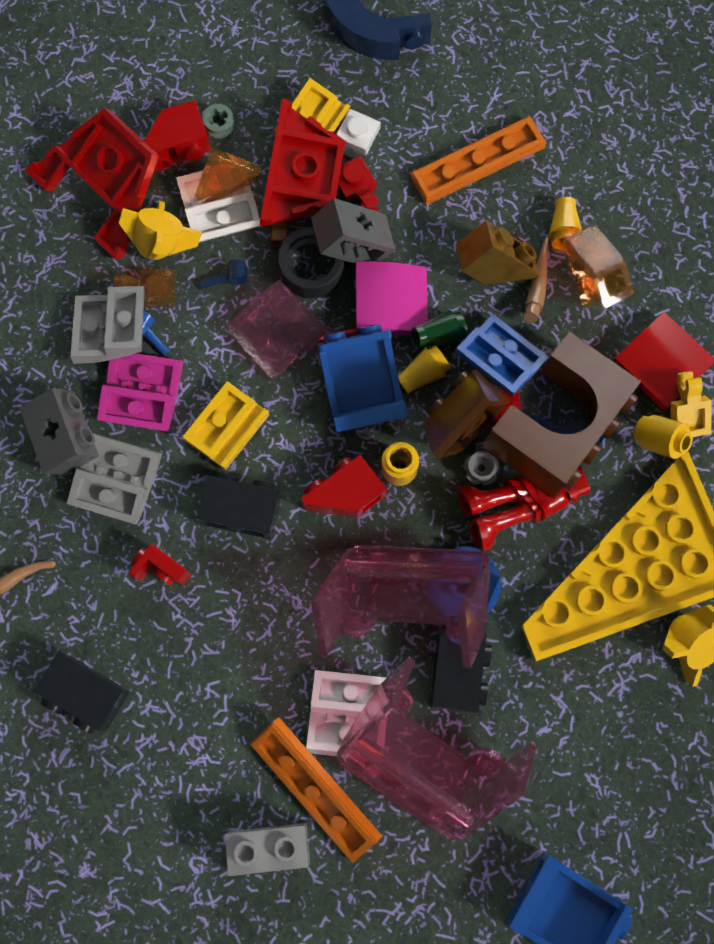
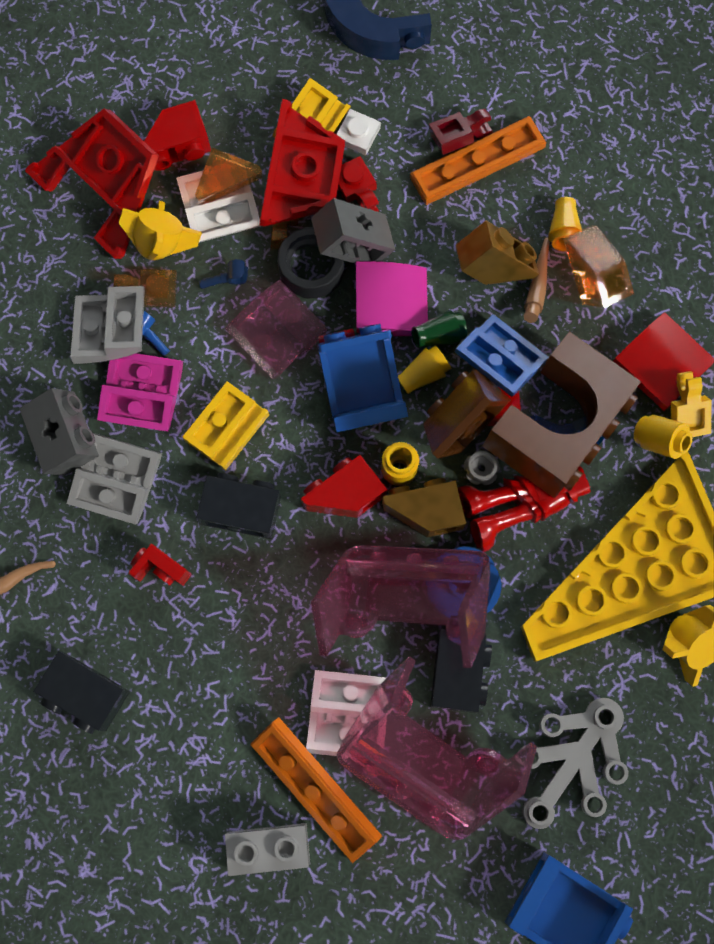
sand green bush [203,104,234,139] -> none
none -> pearl gold slope [382,478,466,538]
none -> dark red plate [429,109,493,155]
none -> light grey plant [517,698,628,829]

